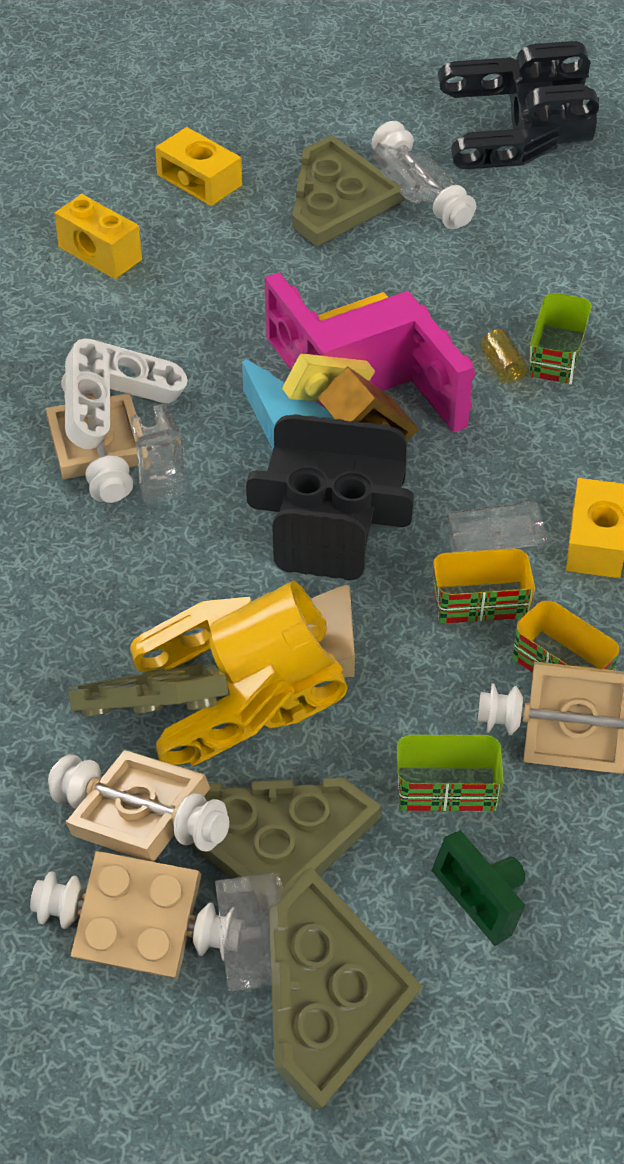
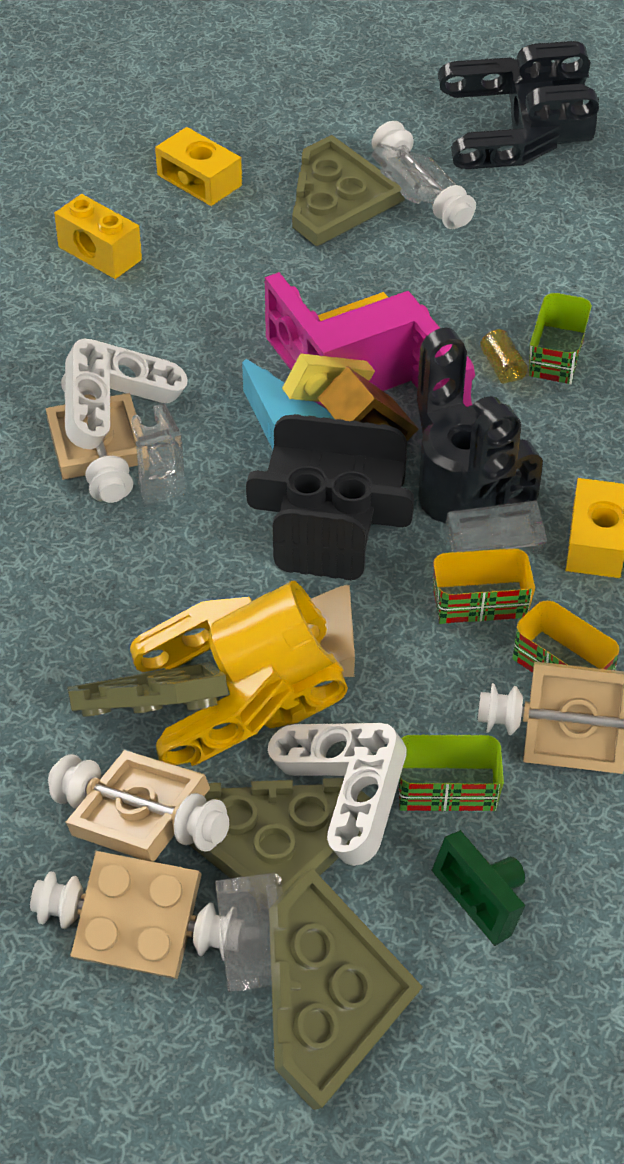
none -> white beam [267,723,407,866]
none -> black piece [417,327,543,527]

